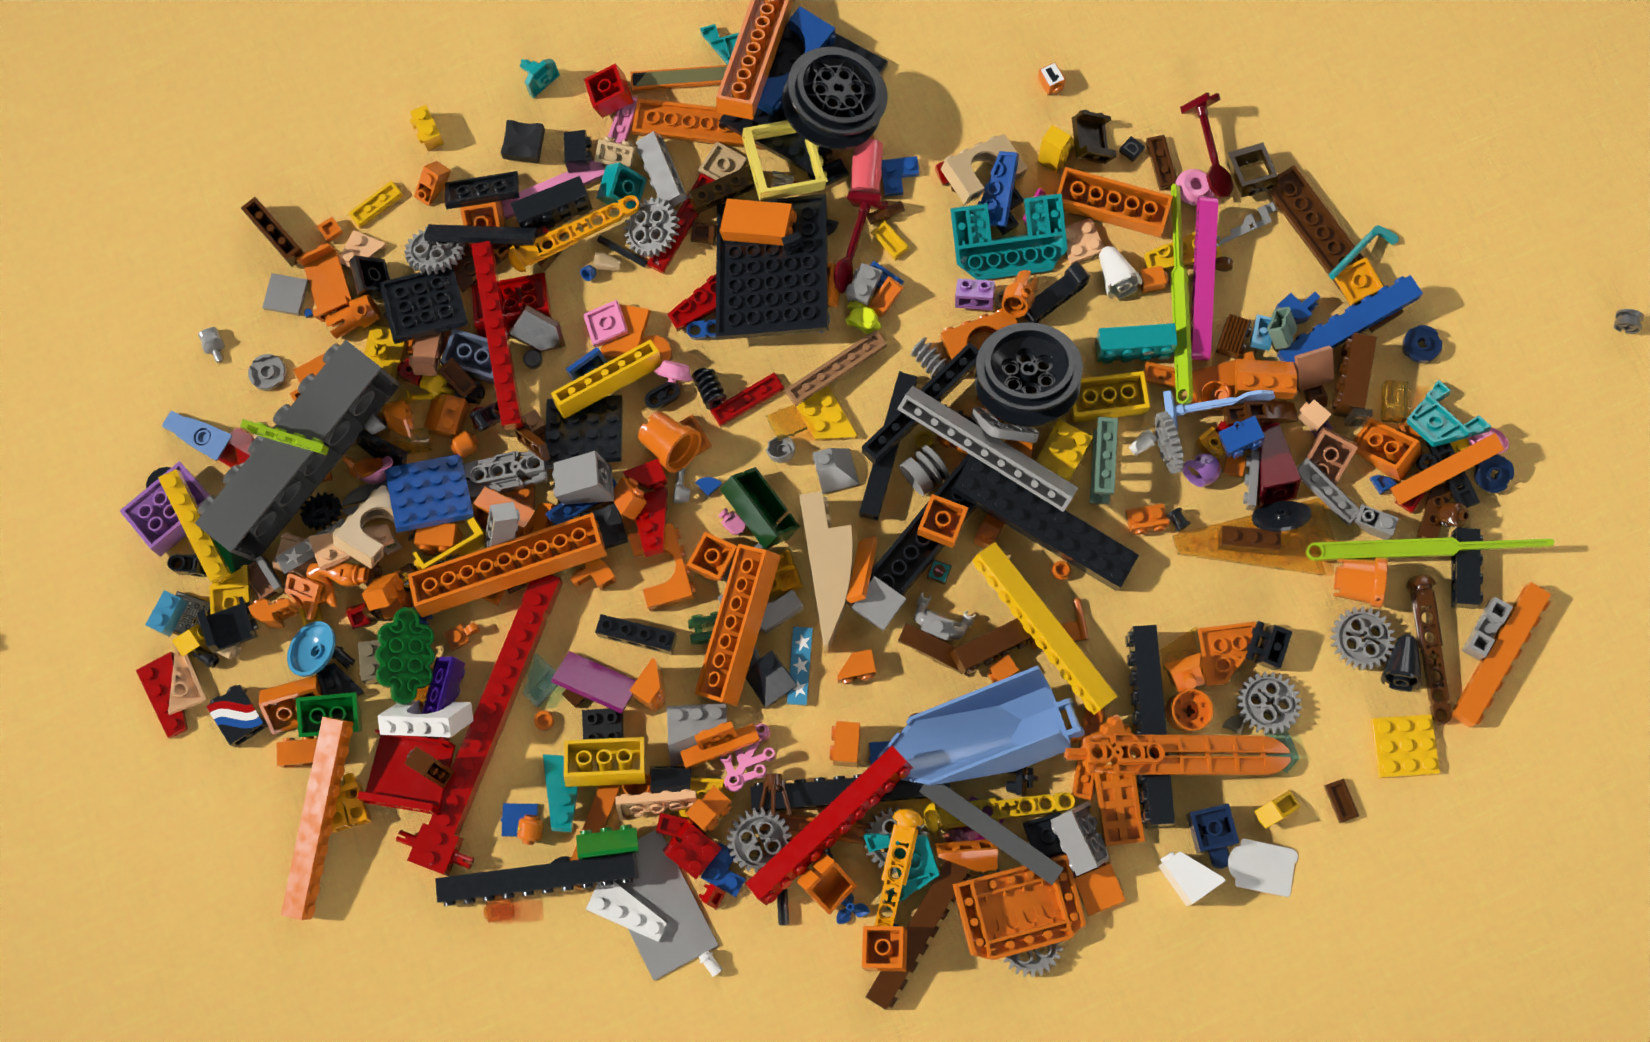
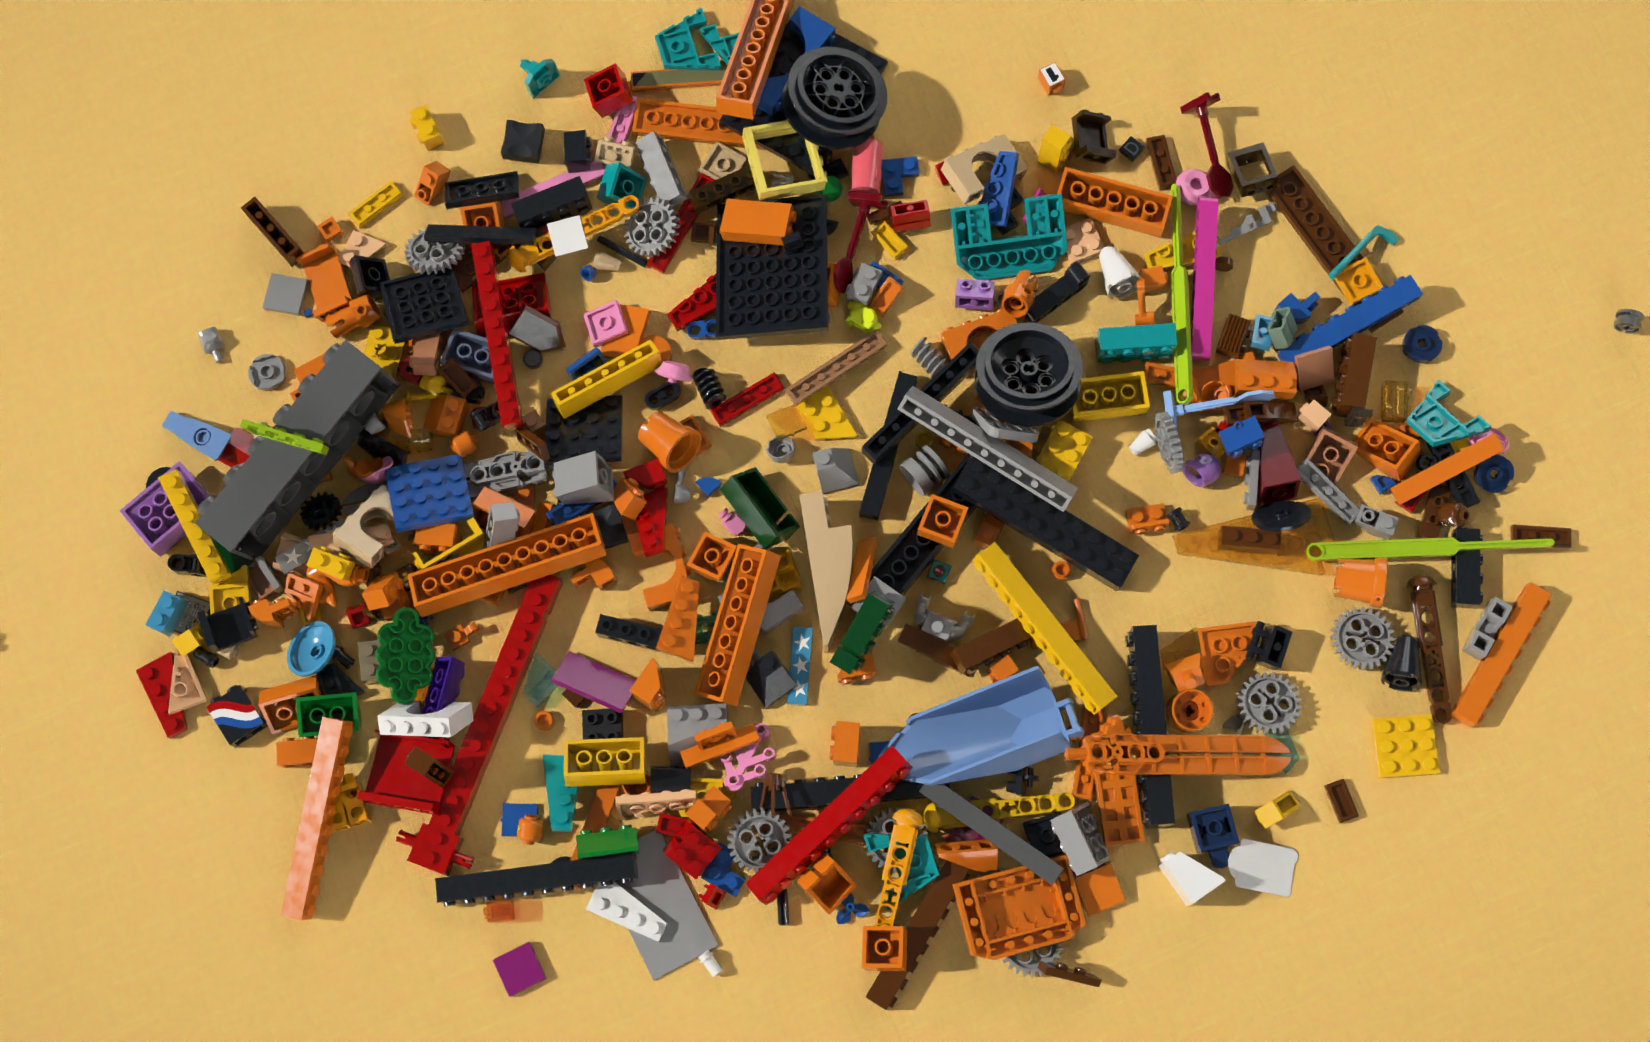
sand green fence [1090,417,1118,505] -> none
none -> yellow brick [306,546,356,581]
none -> magenta tile [493,942,547,997]
none -> white sticker [547,215,588,257]
none -> teal wing [655,8,721,70]
none -> orange wing [656,576,699,662]
none -> green piece [816,176,843,202]
none -> dark green piece [830,591,895,674]
none -> red brick [890,200,931,233]
none -> reddish brown plate [1038,961,1102,987]
none -> orange brick [1135,278,1154,326]
none -> reddish brown tile [1511,525,1572,549]

